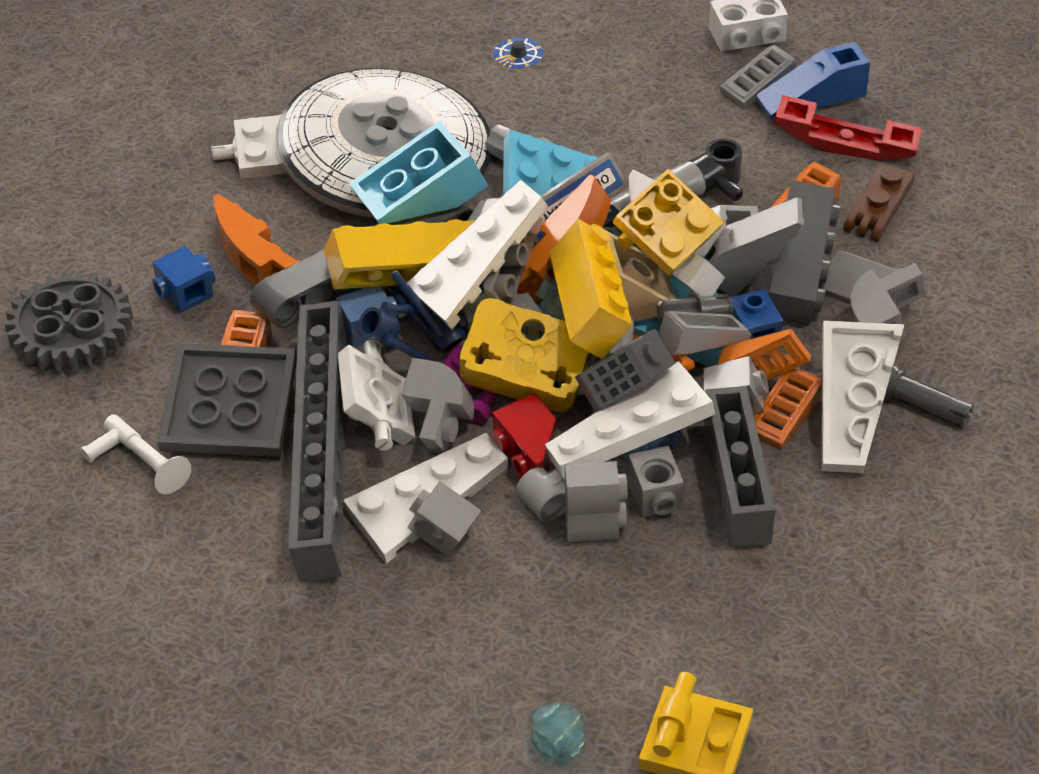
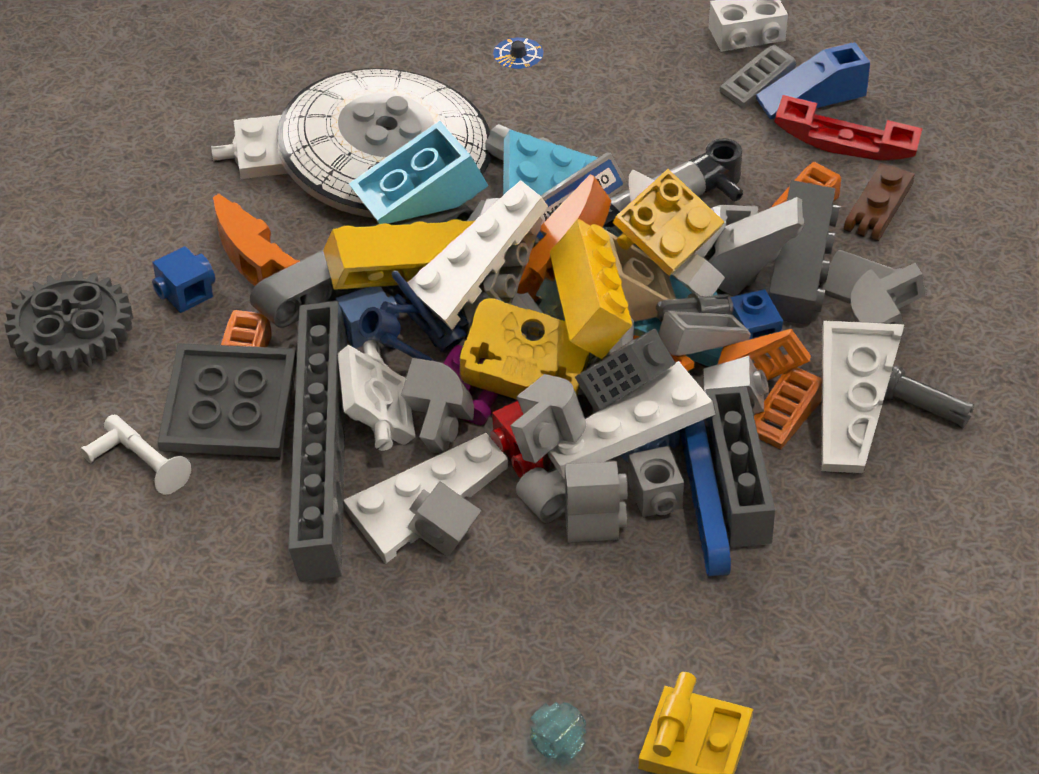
none -> light grey brick [510,374,586,463]
none -> blue beam [680,419,731,577]

